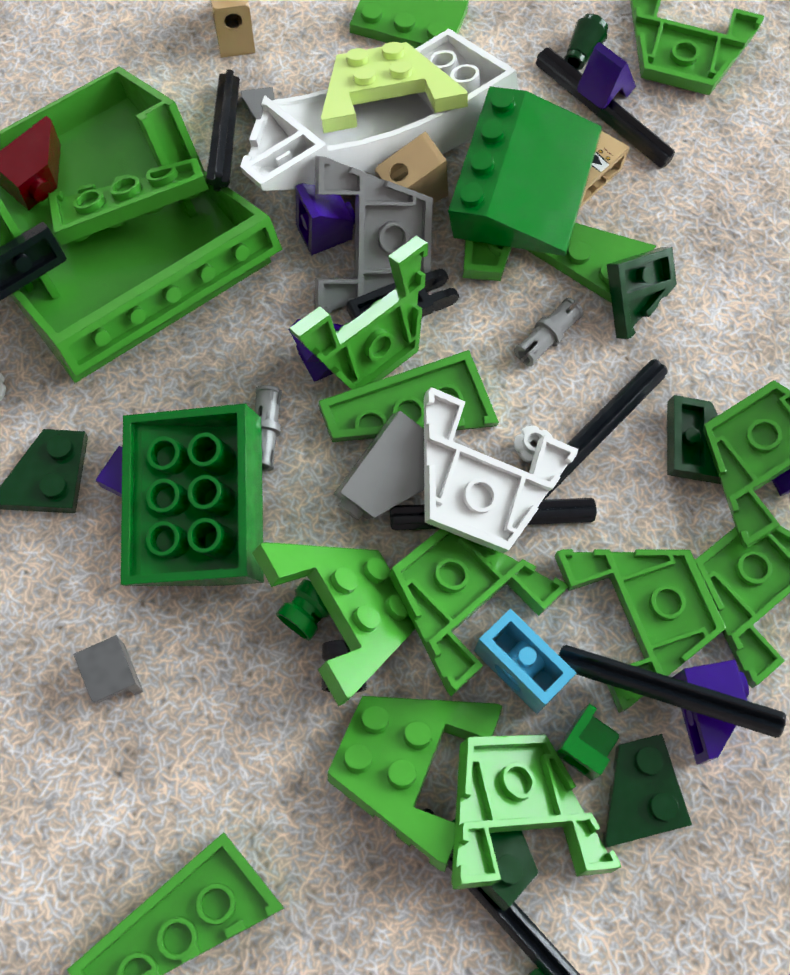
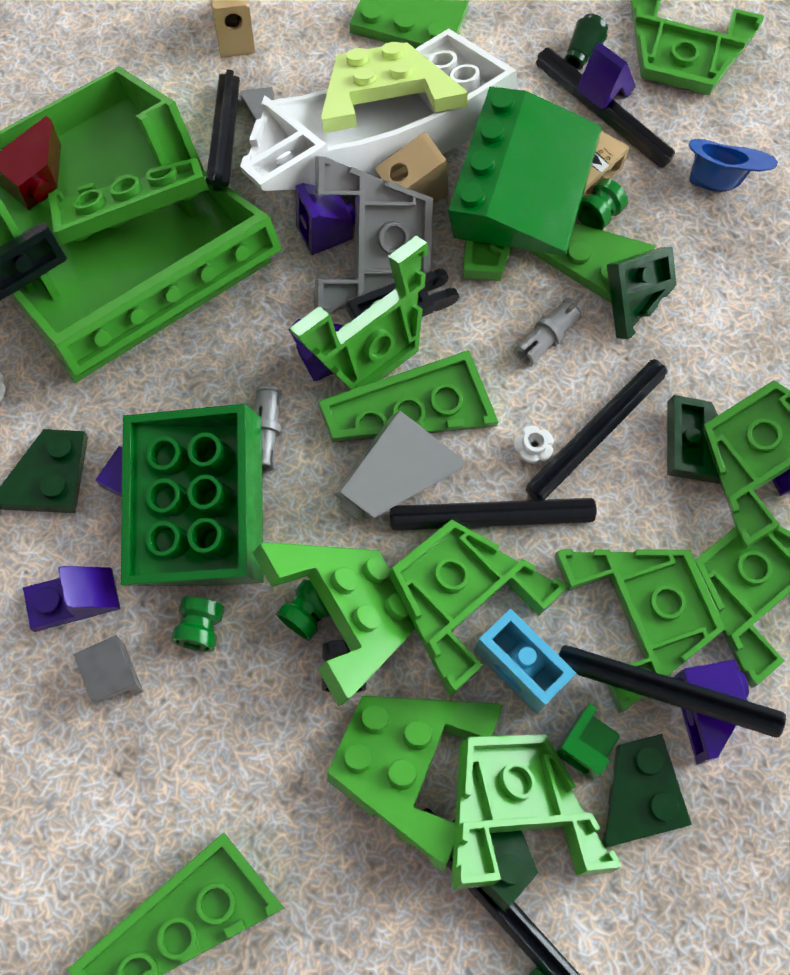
white wing [424,387,578,553] -> none
none -> dark purple slope [23,566,121,632]
none -> green wheel [171,596,225,652]
none -> green wheel [577,179,628,230]
none -> blue piece [688,139,778,192]

